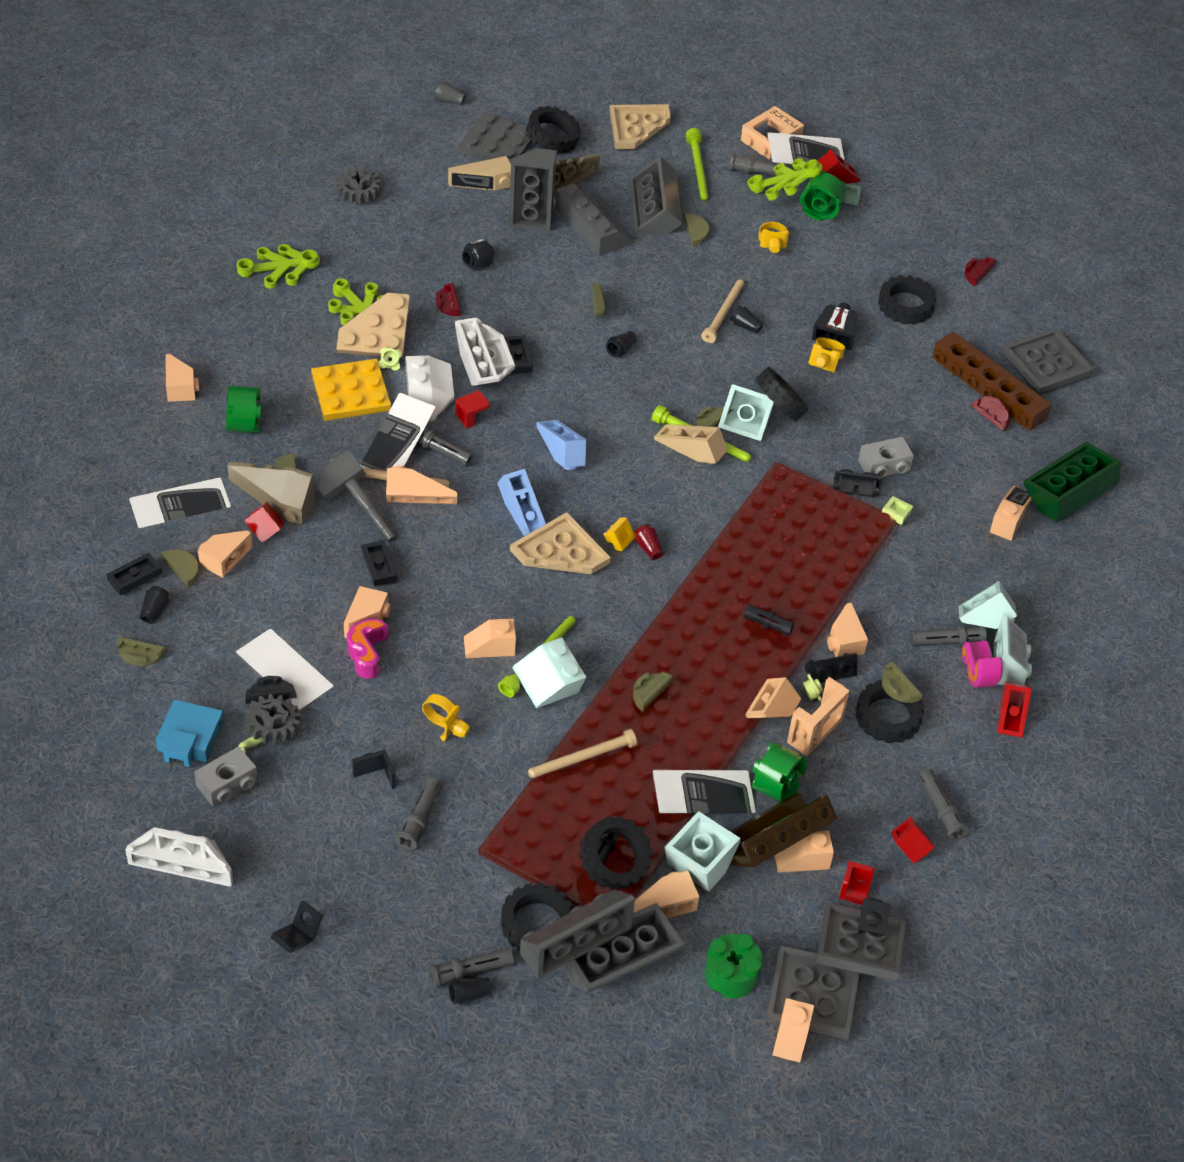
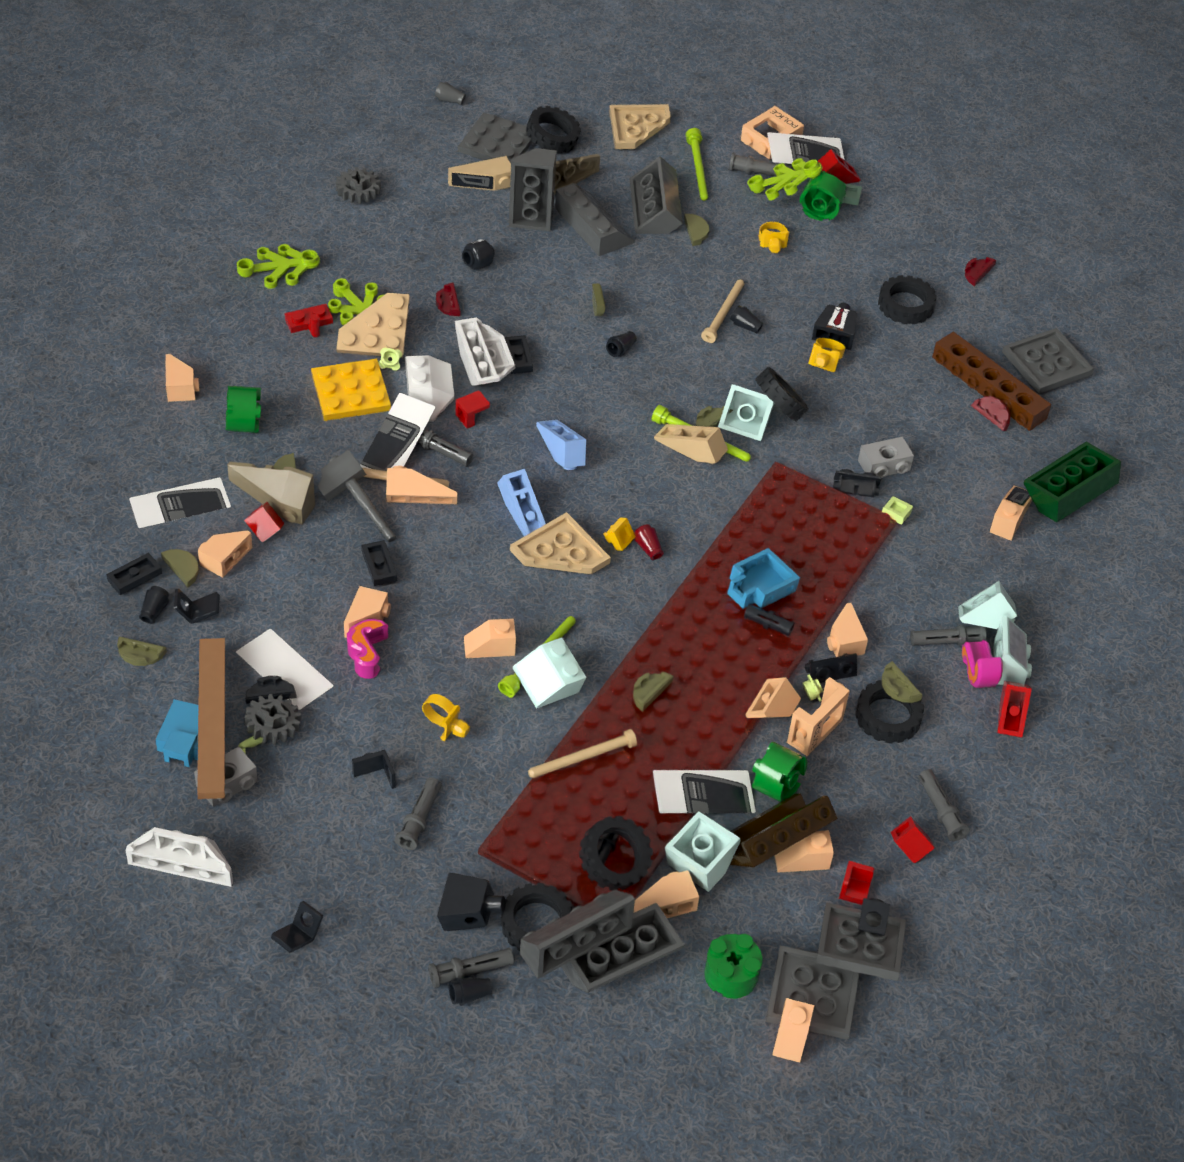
none -> black bracket [174,588,220,624]
none -> medium nougat tile [197,638,225,799]
none -> red plate [284,304,333,337]
none -> black torso [437,873,506,931]
none -> dark azure piece [727,548,800,609]

